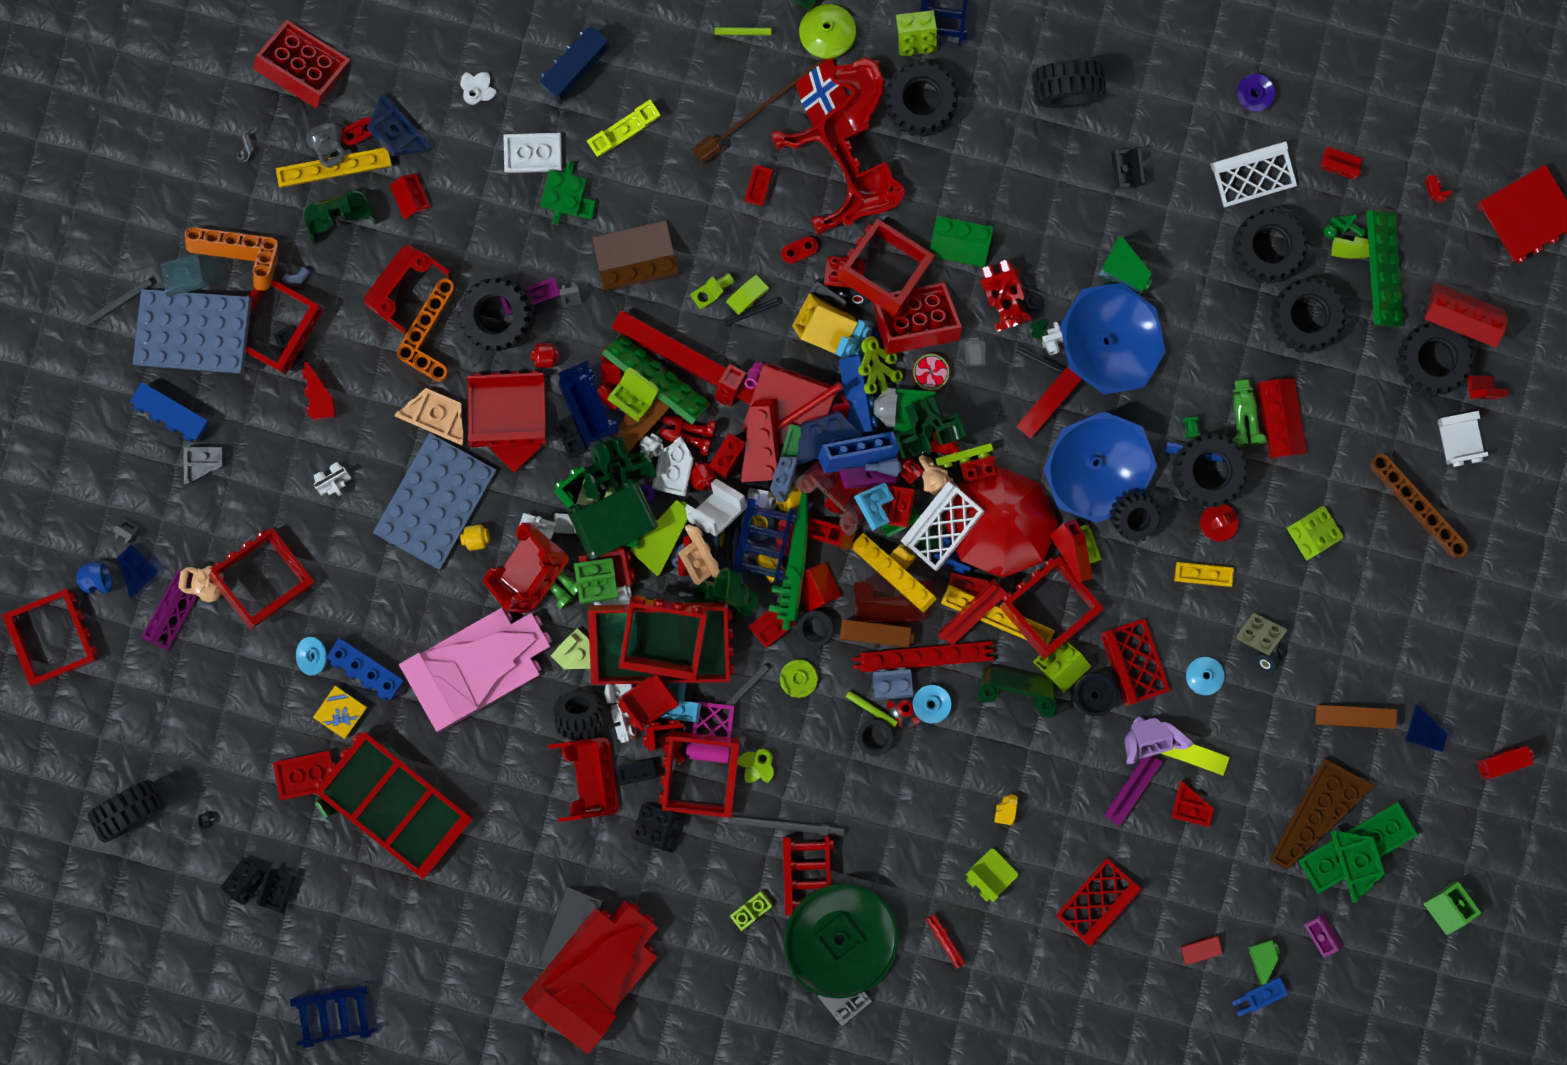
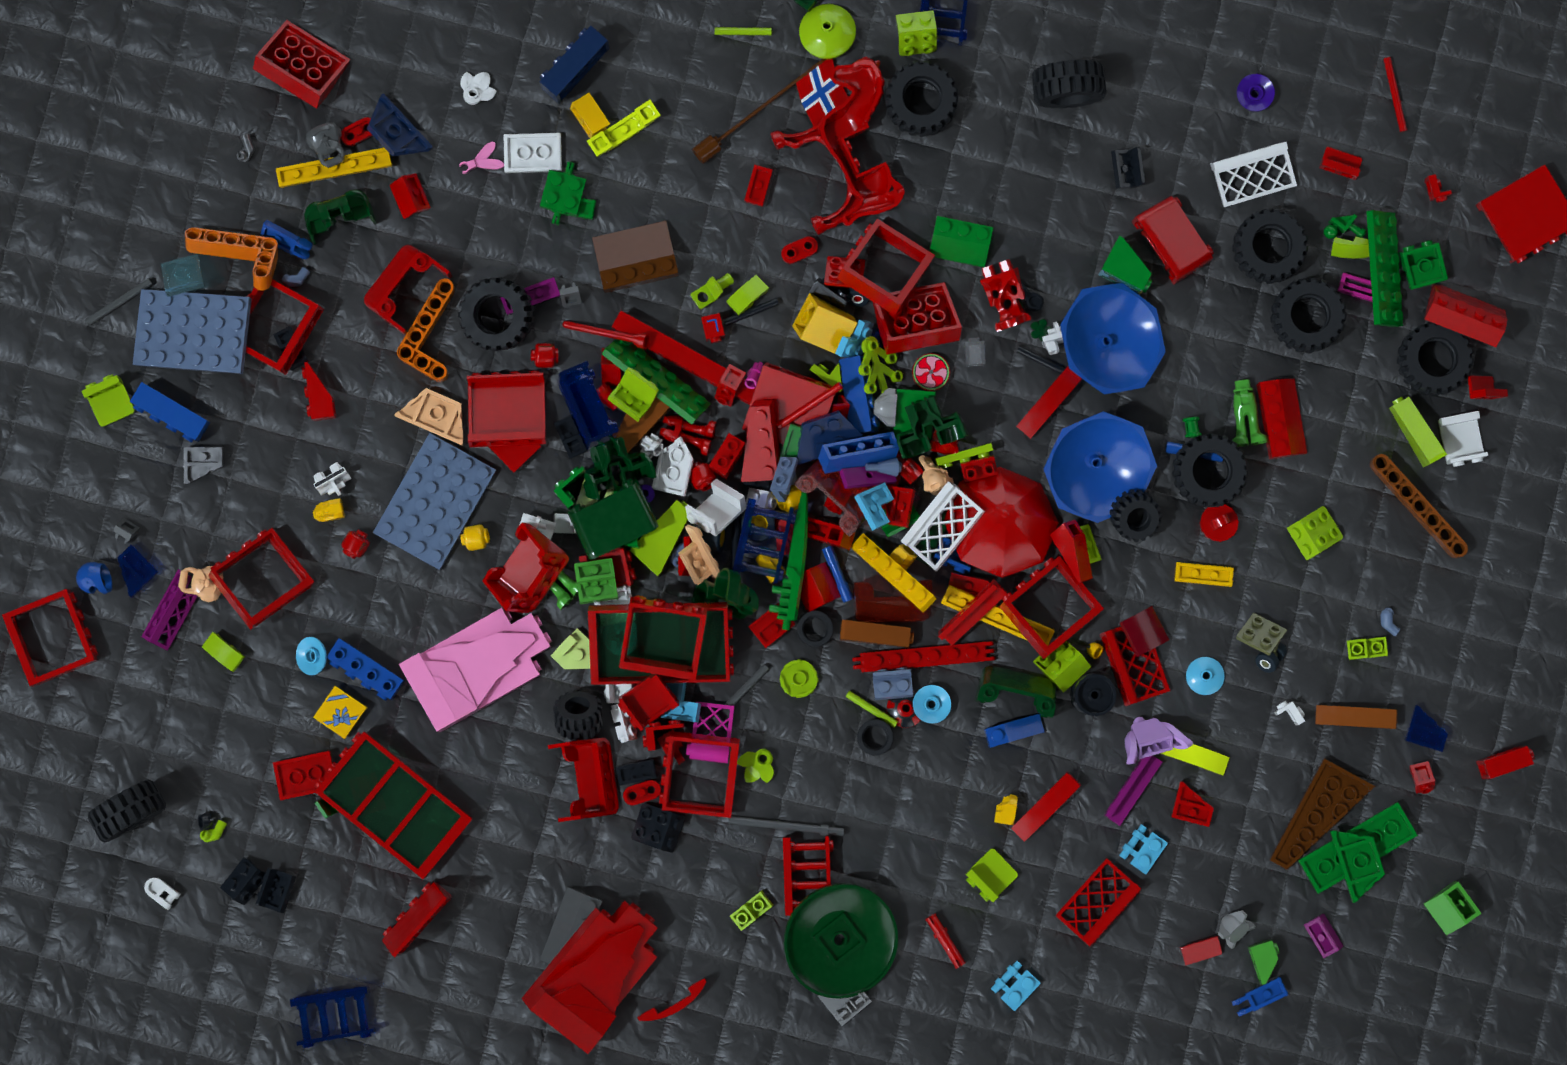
none -> lime bracket [82,374,135,427]
none -> white plate [144,878,181,910]
none -> lime arm [200,820,227,842]
none -> lime slope [202,632,245,672]
none -> blue hinge [260,220,313,259]
none -> yellow rock [313,498,345,522]
none -> red head [341,529,370,559]
none -> red slope [382,881,453,957]
none -> bright pink piece [459,142,504,174]
none -> red piece [562,321,650,349]
none -> yellow hinge [570,93,610,138]
none -> red plate [623,780,661,805]
none -> red slope [637,977,707,1021]
none -> red brick [701,313,725,344]
none -> lime slope [810,363,843,394]
none -> blue piece [822,545,854,603]
none -> blue slope [984,714,1044,748]
none -> medium azure plate [991,961,1041,1011]
none -> red slope [1011,771,1081,842]
none -> yellow hinge [1087,642,1104,659]
none -> dark red slope [1119,606,1169,657]
none -> medium azure plate [1119,824,1168,875]
none -> red windscreen [1132,196,1214,285]
none -> light grey piece [1218,910,1256,949]
none -> white bracket [1274,701,1305,725]
none -> dark pink tile [1337,273,1373,302]
none -> lime slope [1347,637,1388,660]
none -> sand blue arm [1380,608,1400,637]
none -> red bar [1383,57,1407,132]
none -> lime slope [1389,396,1447,468]
none -> green plate [1399,240,1448,290]
none -> red bracket [1409,761,1435,794]

